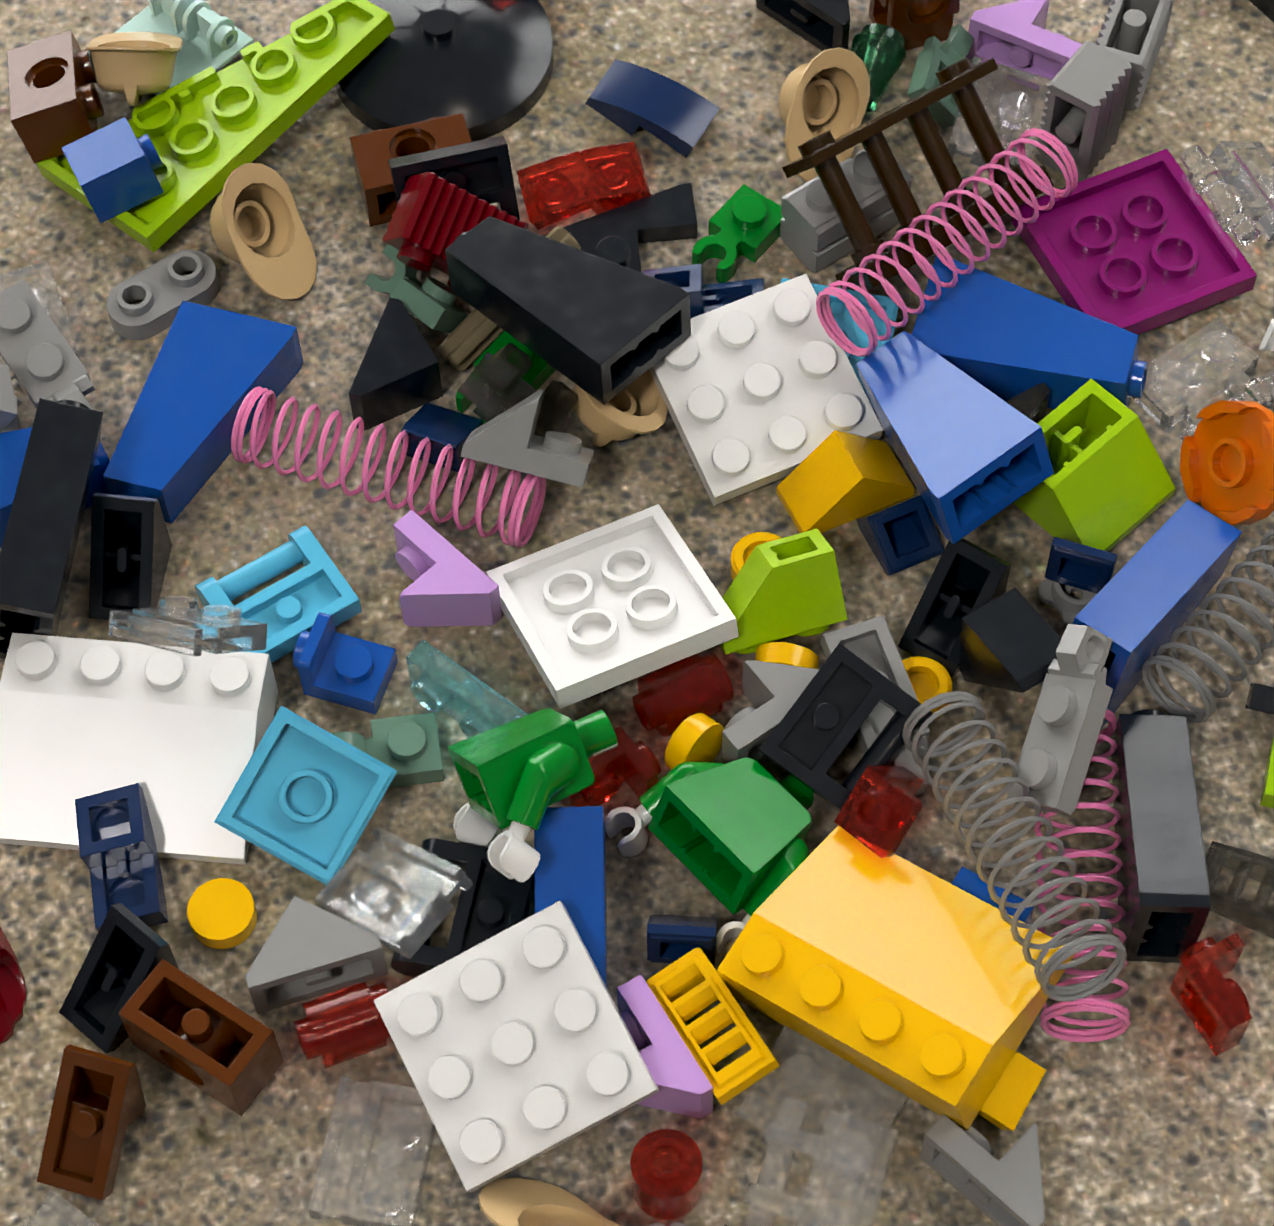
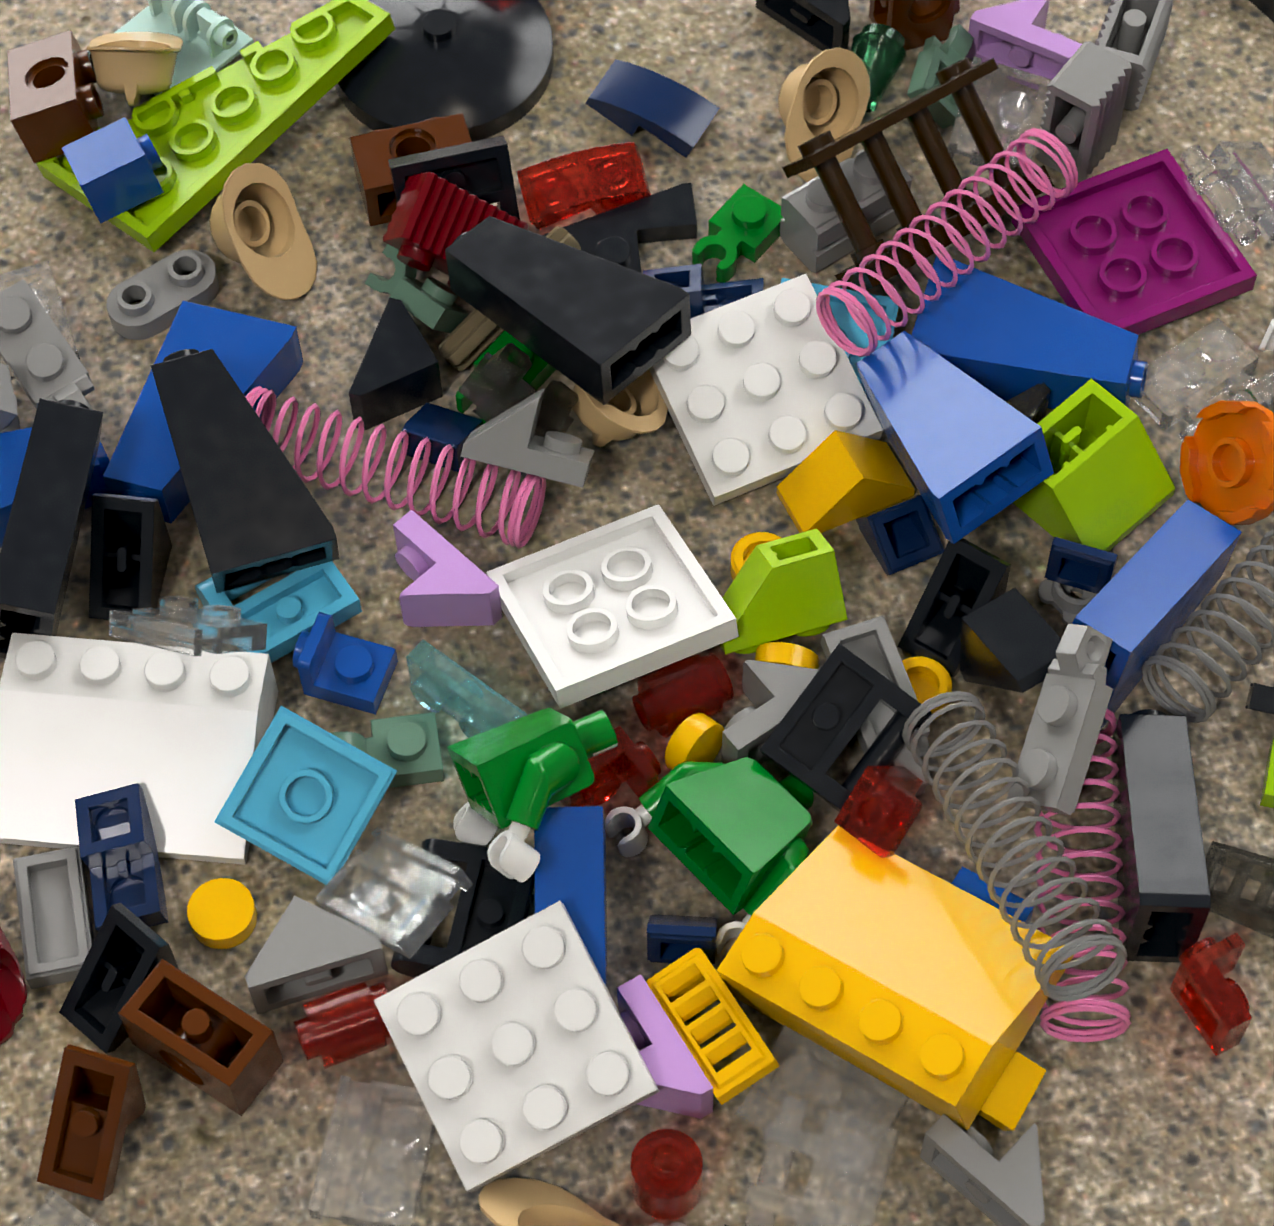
none -> light grey tile [13,846,94,989]
none -> black slope [151,349,339,593]

